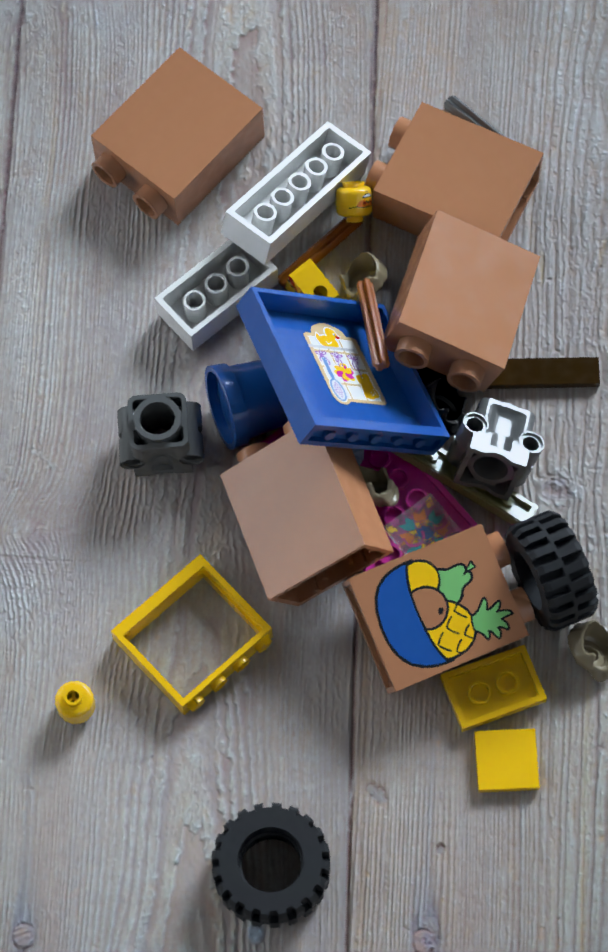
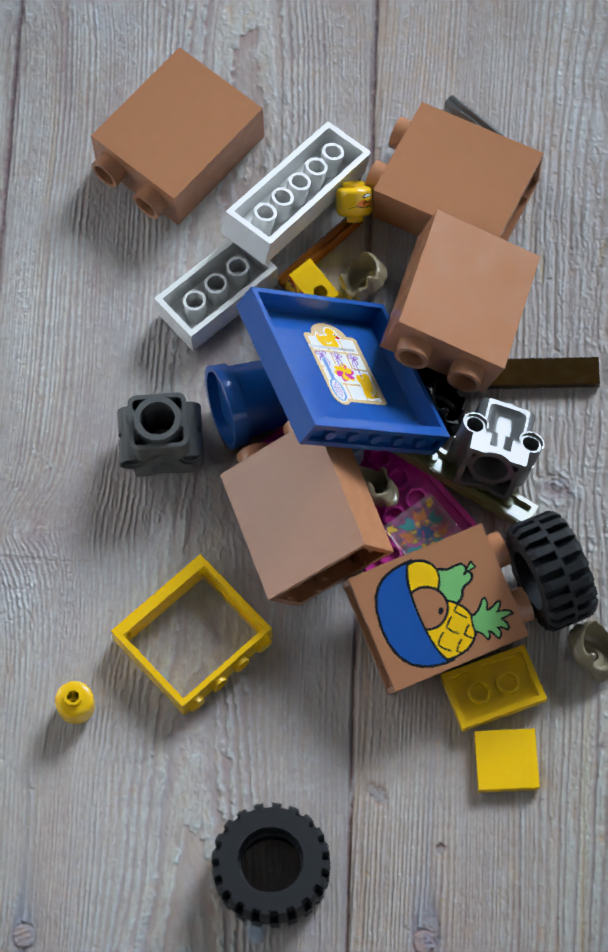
dark orange axle [356,278,390,371] -> none

